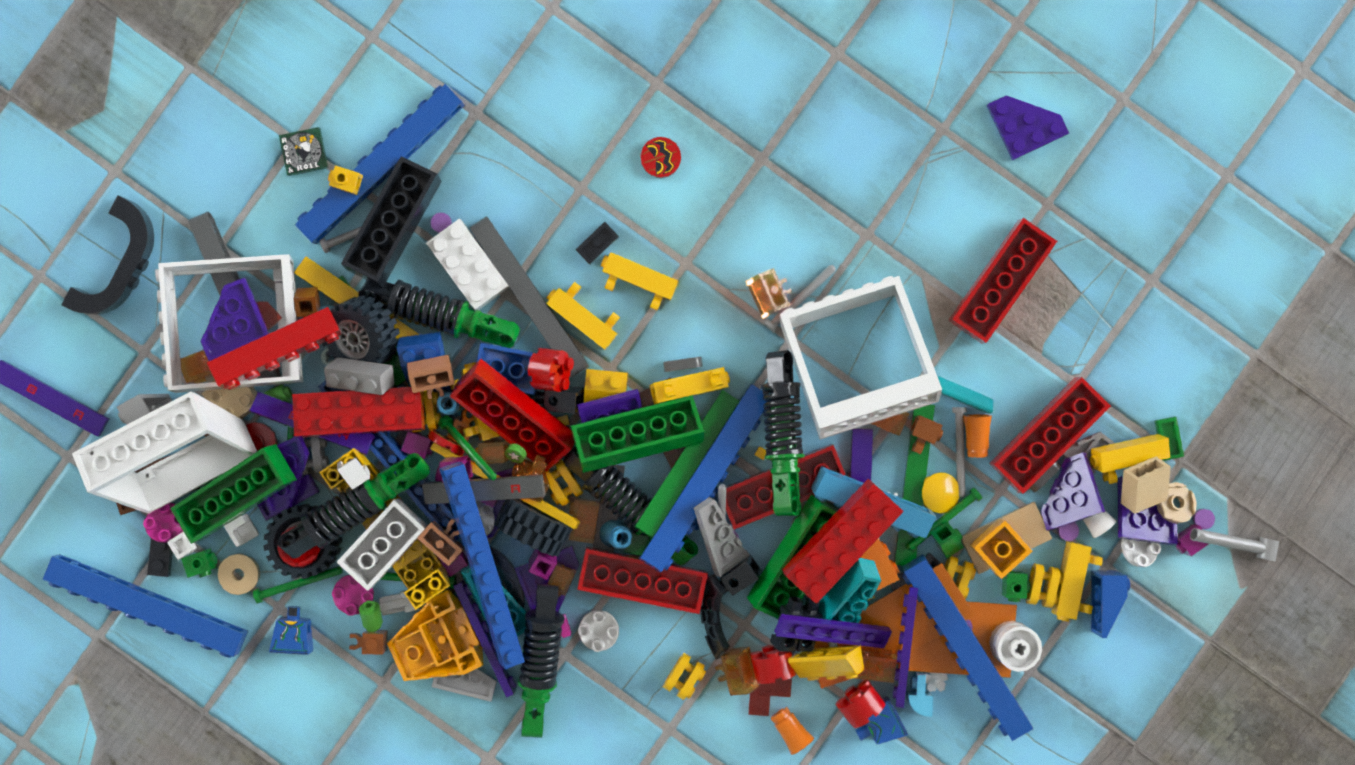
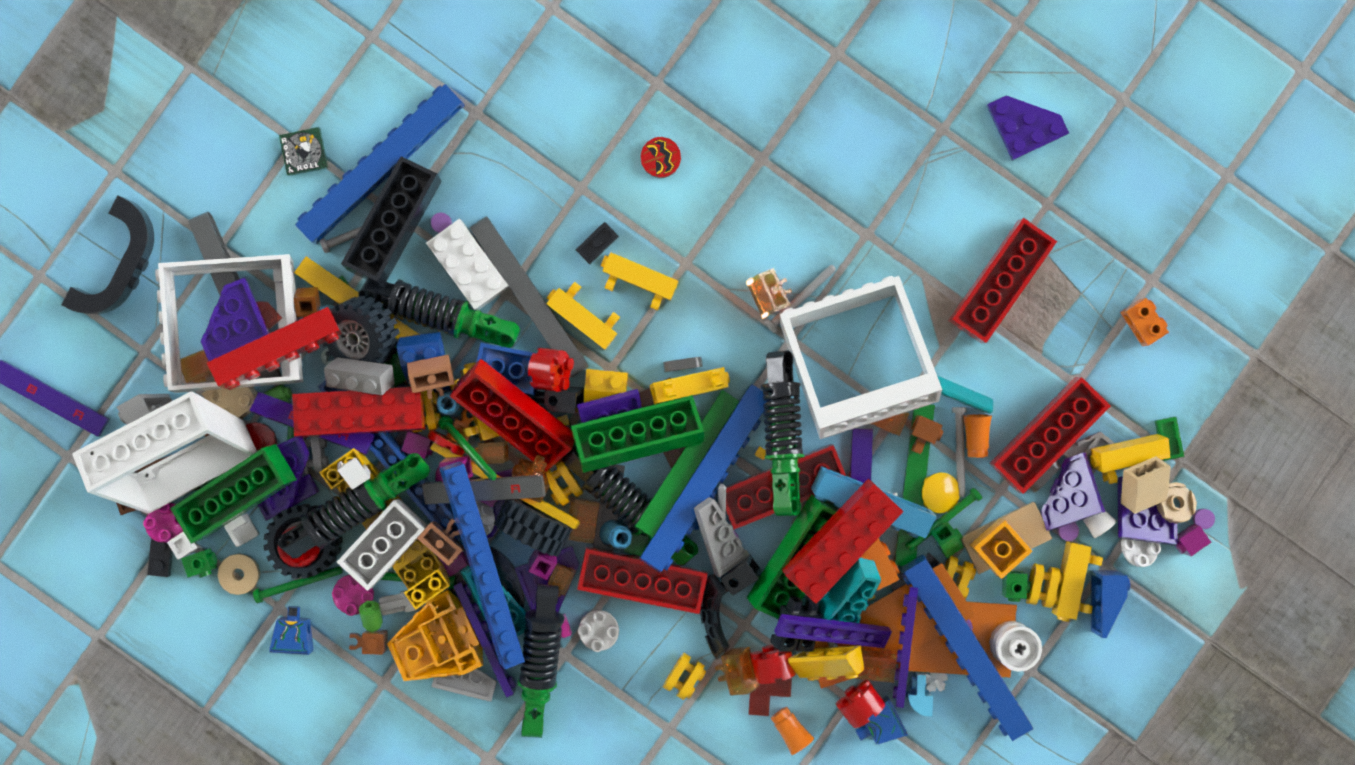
blue brick [43,554,248,658] -> none
yellow brick [328,165,363,195] -> none
bright green tile [505,444,527,463] -> none
light grey piece [1190,528,1280,561] -> none
none -> orange brick [1120,298,1169,346]

